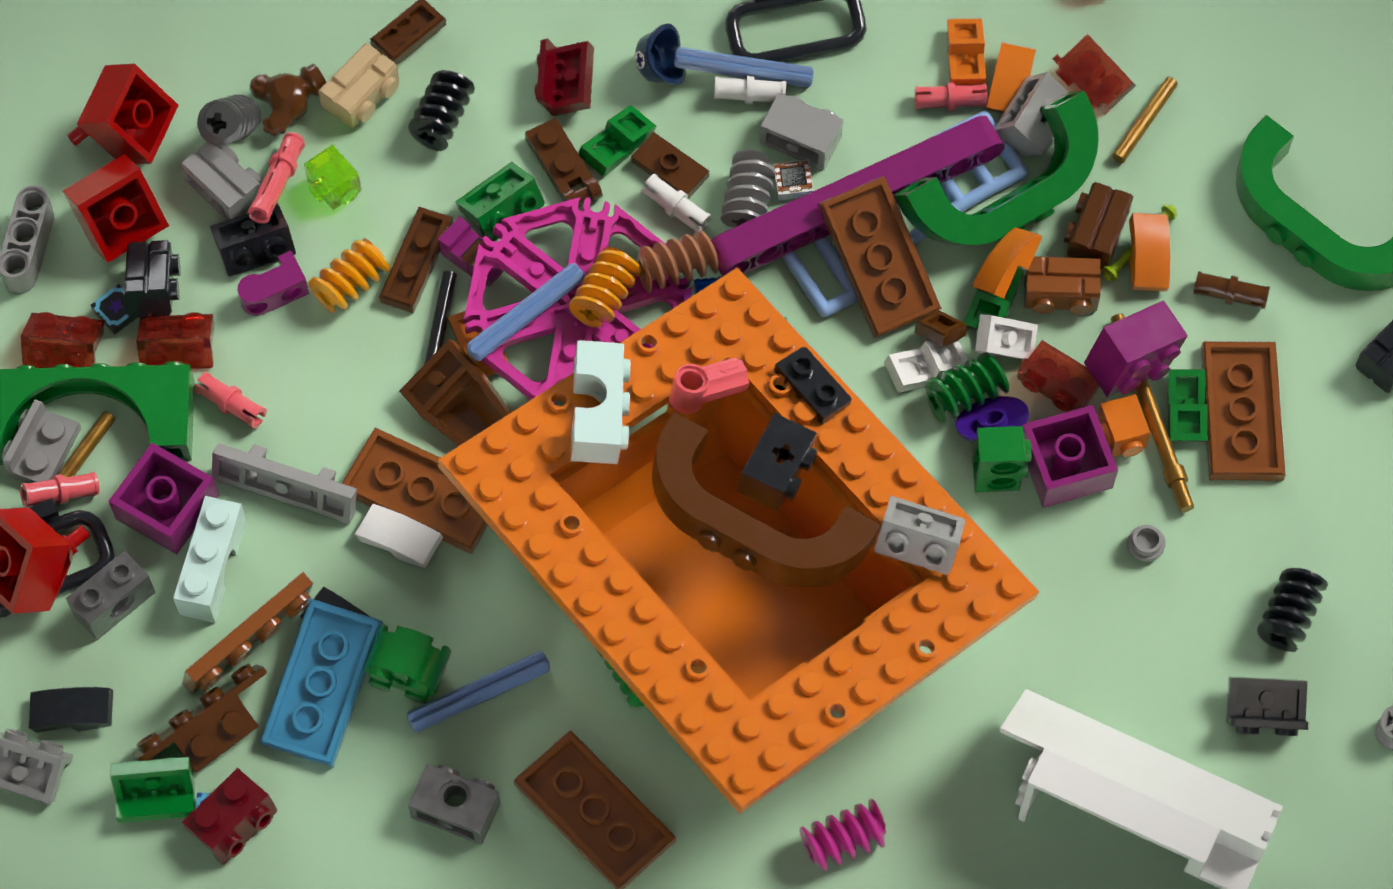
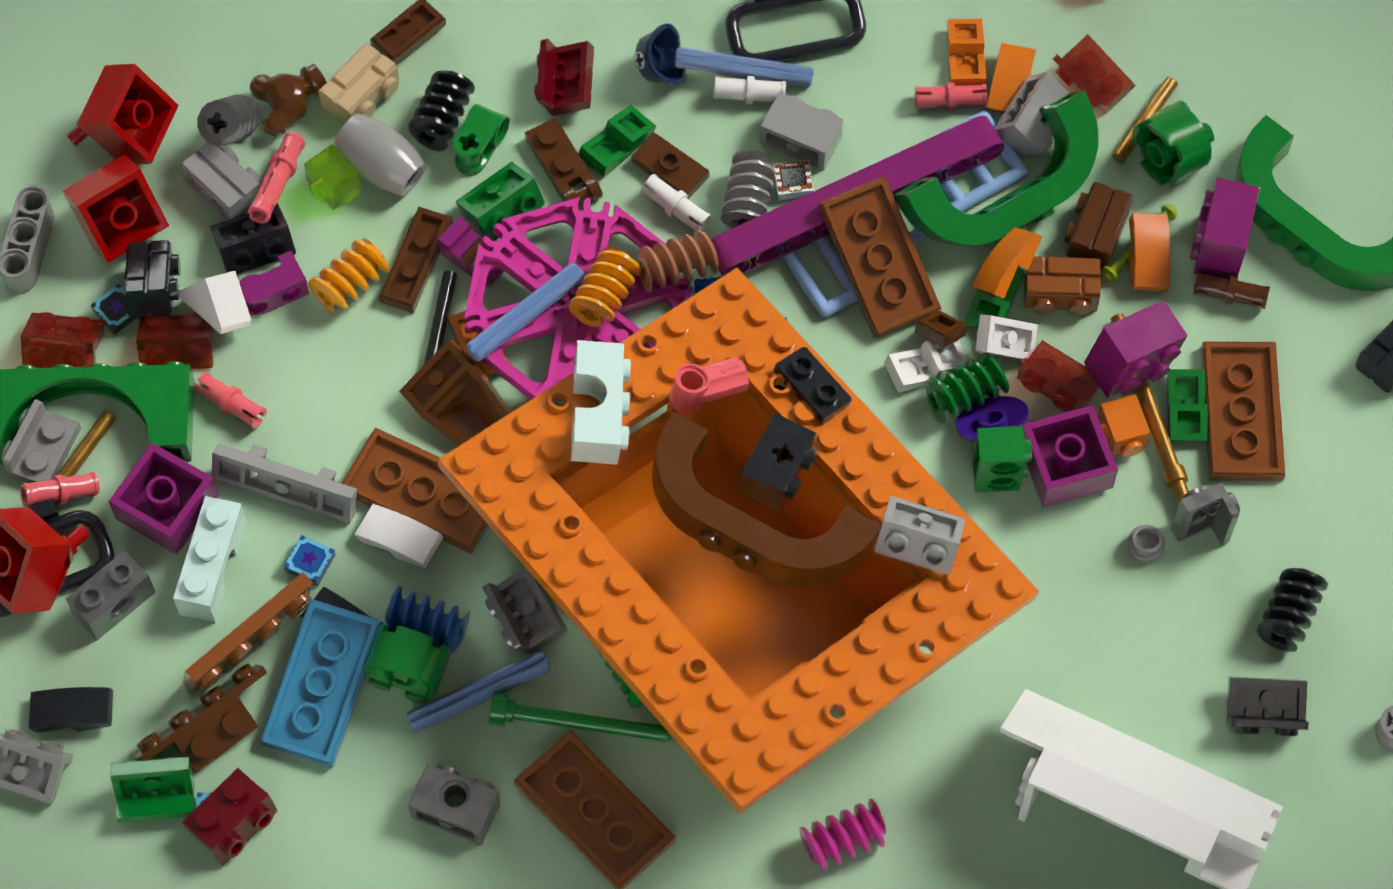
none -> white slope [179,271,251,334]
none -> blue tile [284,535,336,586]
none -> light grey piece [334,113,426,196]
none -> blue piece [385,586,470,654]
none -> green piece [453,104,510,175]
none -> flat silver bracket [482,566,567,654]
none -> green piece [489,693,673,742]
none -> green brick [1132,101,1215,185]
none -> flat silver bracket [1171,482,1240,545]
none -> magenta brick [1189,177,1260,279]

